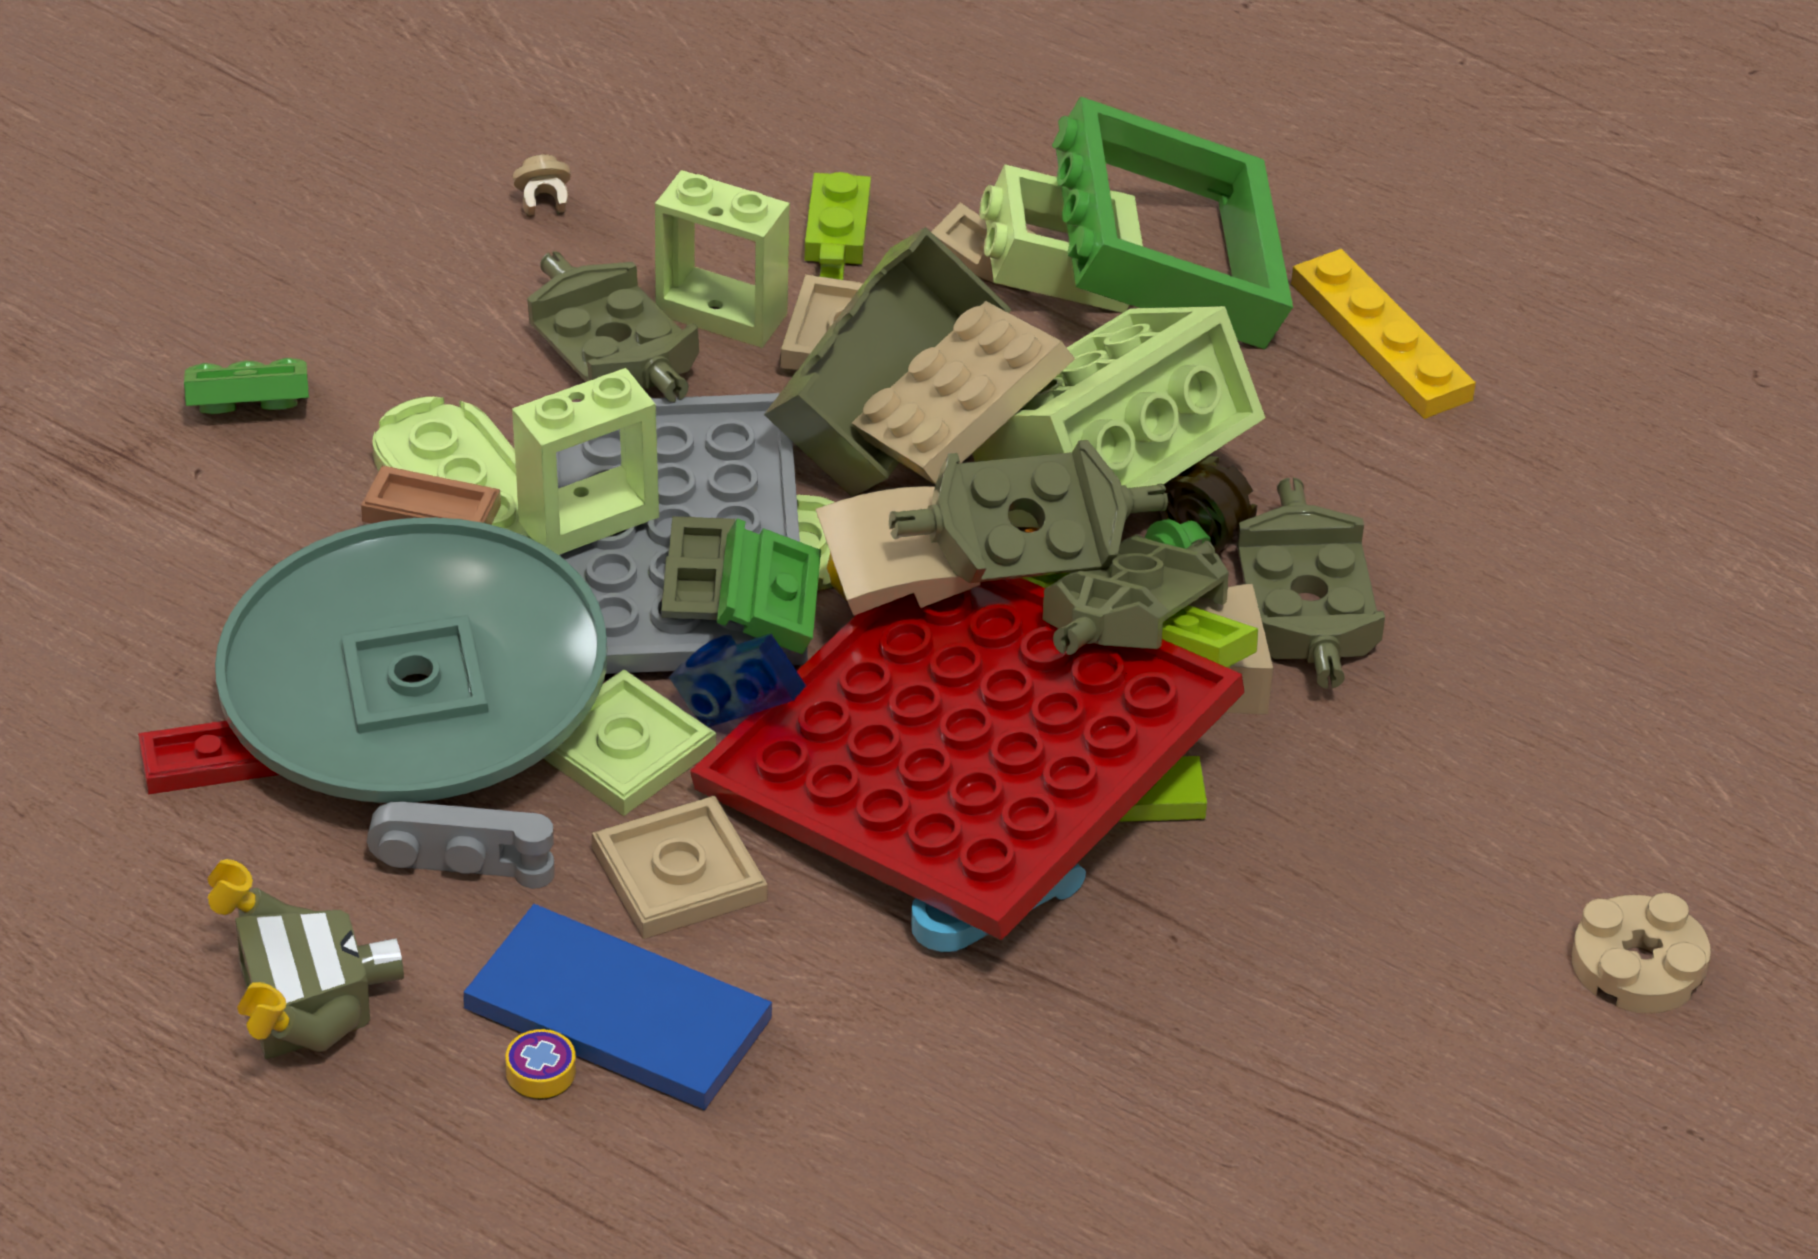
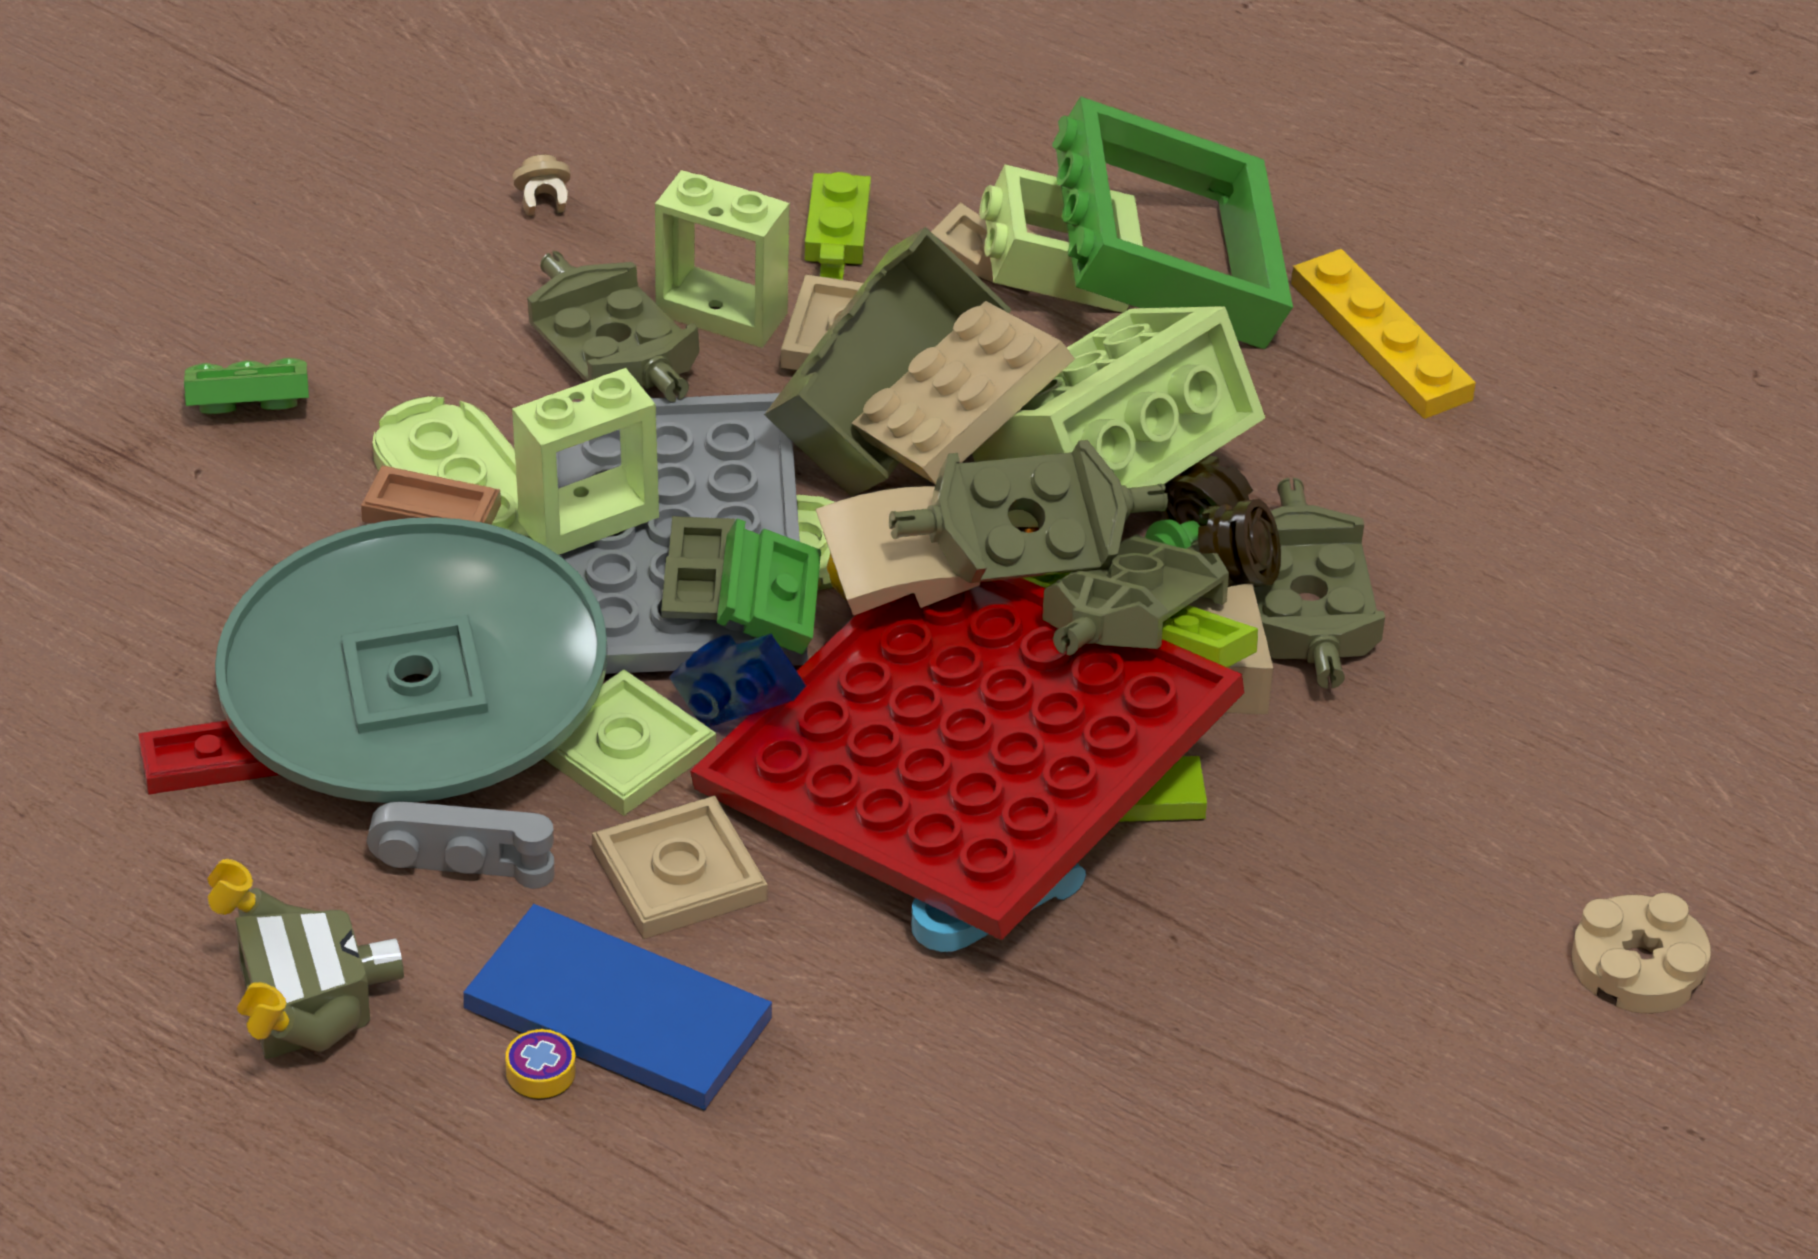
none -> dark brown wheel [1198,499,1281,587]

